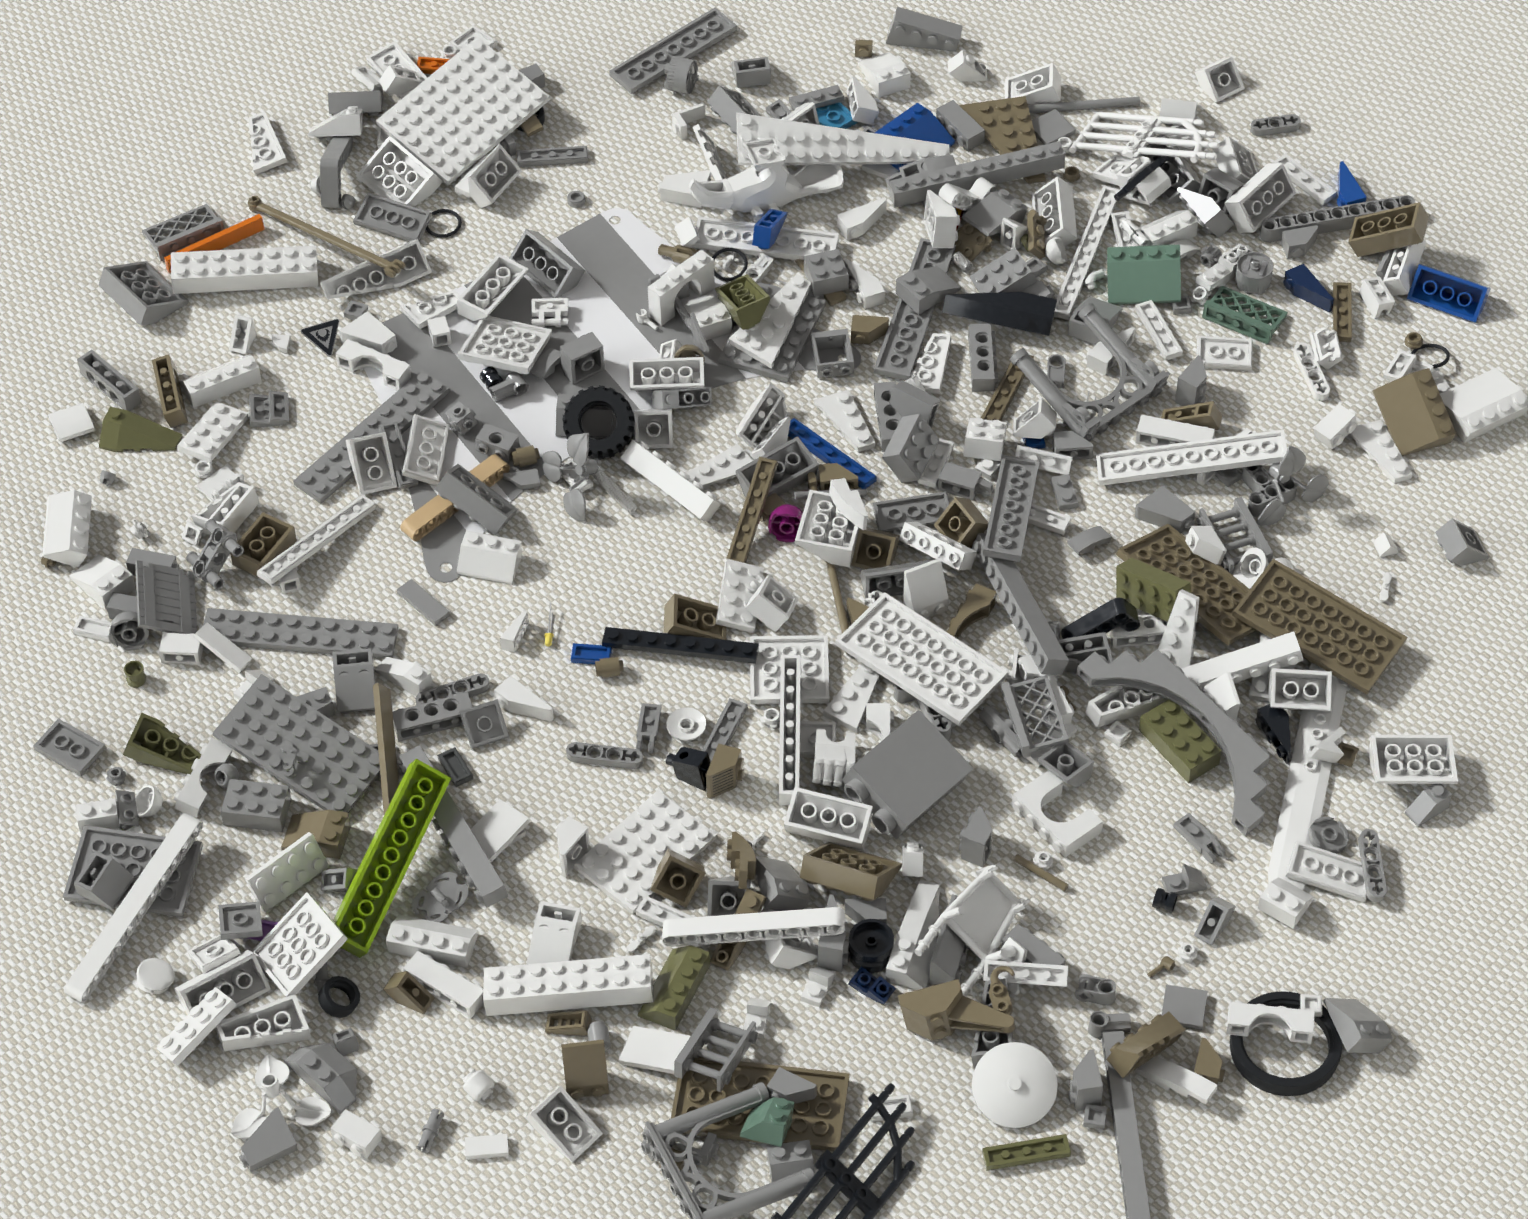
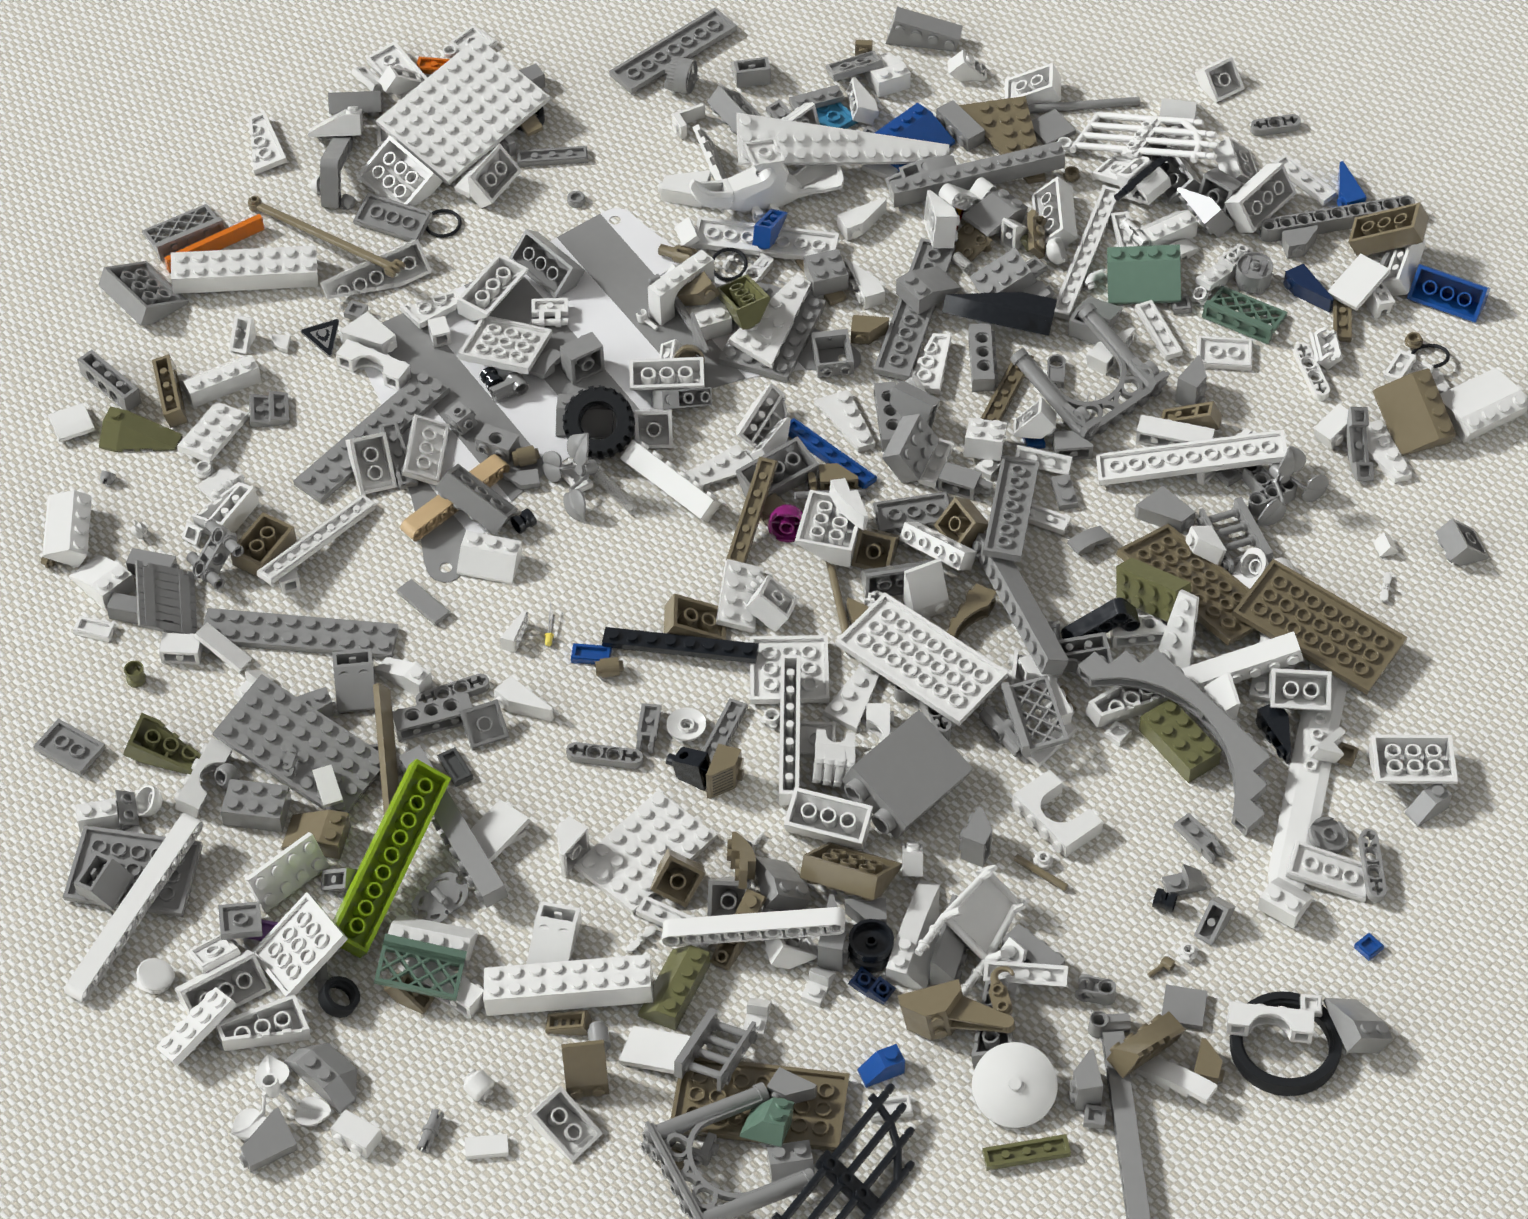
light grey plate [106,767,126,786] -> none
light grey cylinder [109,611,149,651] -> none
light grey slope [332,1028,359,1056] -> none
light grey slope [1037,742,1094,787] -> none
light grey gear [1200,245,1222,268] -> none
none -> white tile [312,765,343,808]
none -> sand green fence [374,933,467,1001]
none -> black wheel [510,508,537,534]
none -> dark tan slope [677,272,721,306]
none -> light grey tile [825,50,883,82]
none -> blue slope [857,1044,905,1088]
none -> white tile [1328,254,1390,311]
none -> light grey slope [1347,407,1374,481]
none -> blue tile [1354,933,1384,961]

